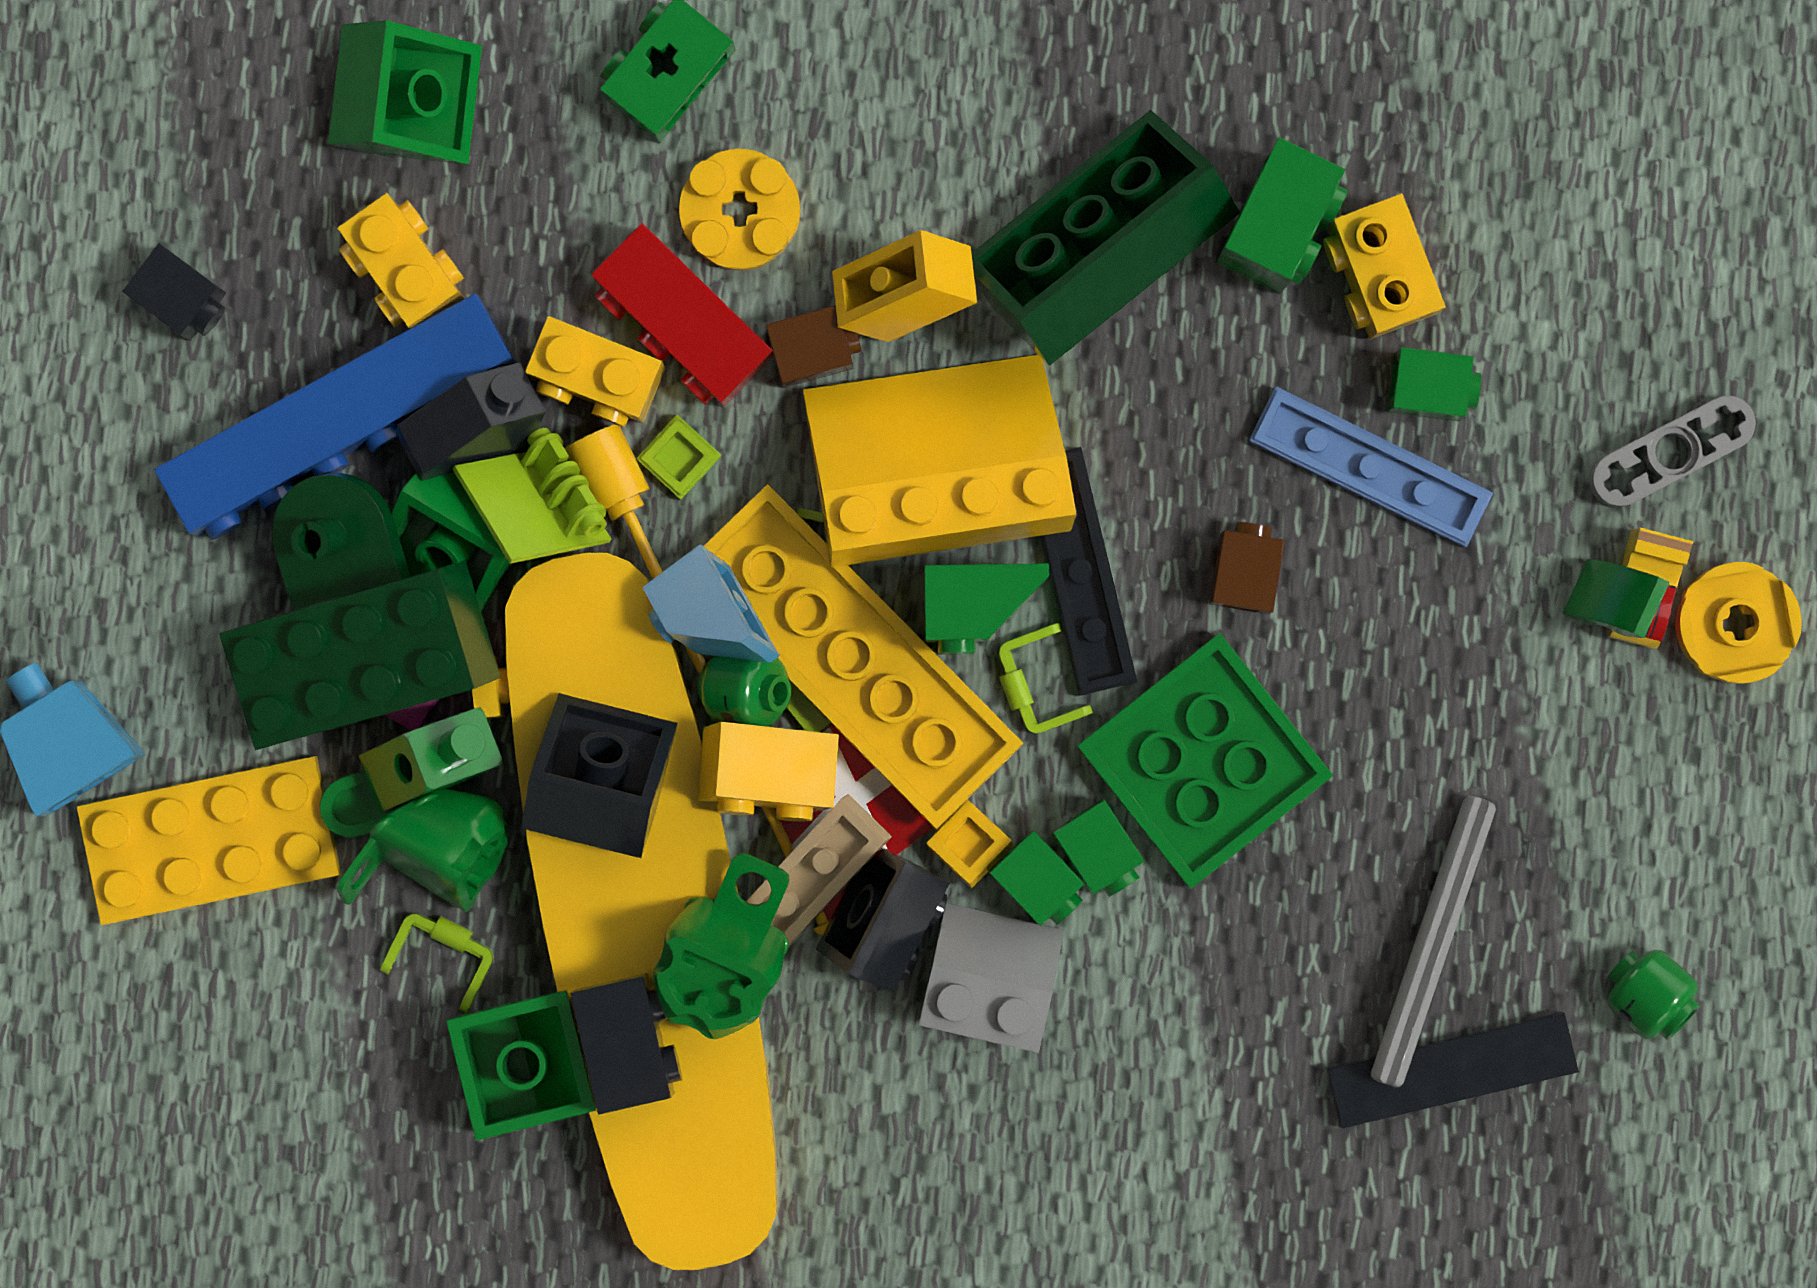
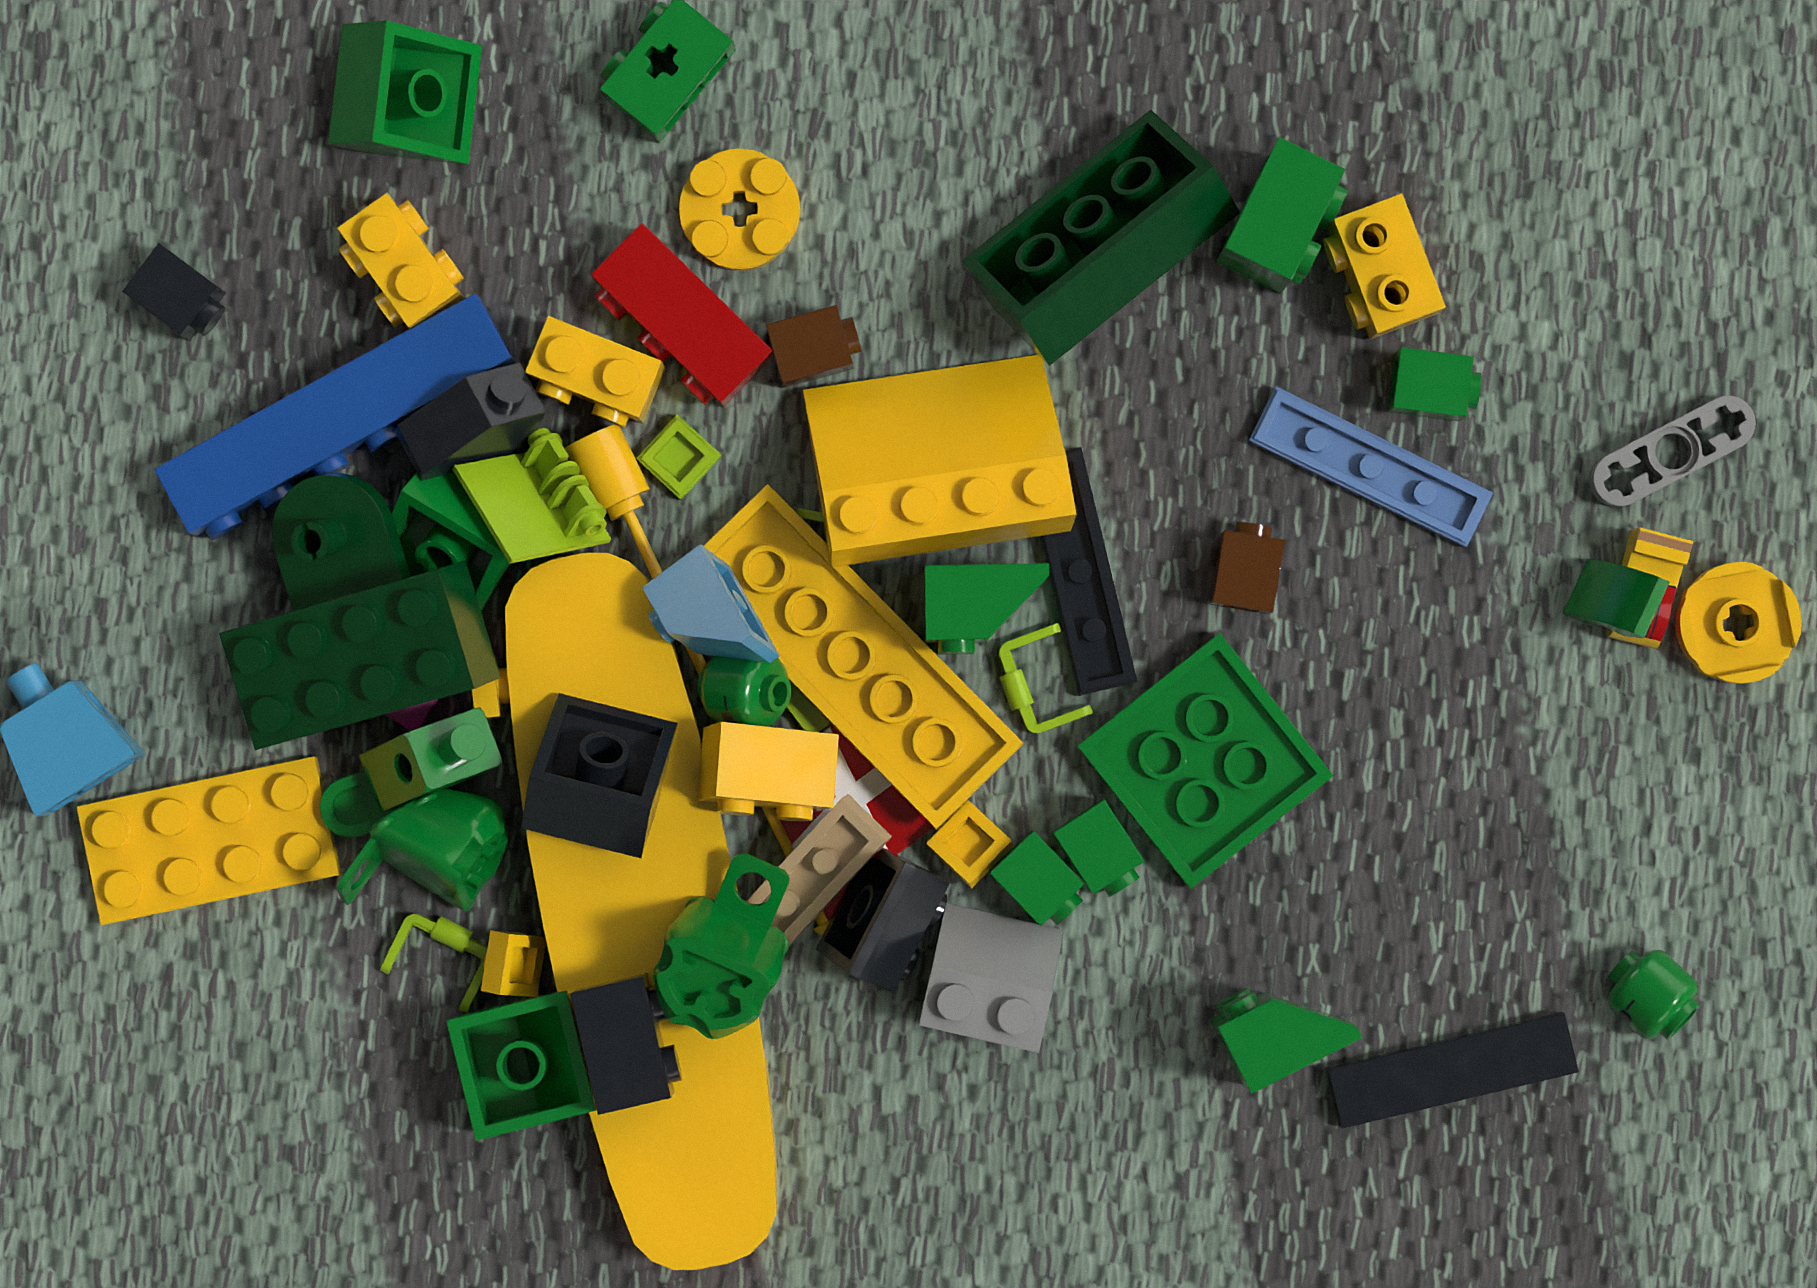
yellow brick [832,230,977,342] -> none
light grey axle [1371,796,1496,1087] -> none
none -> yellow plate [481,930,546,997]
none -> green slope [1209,988,1363,1094]

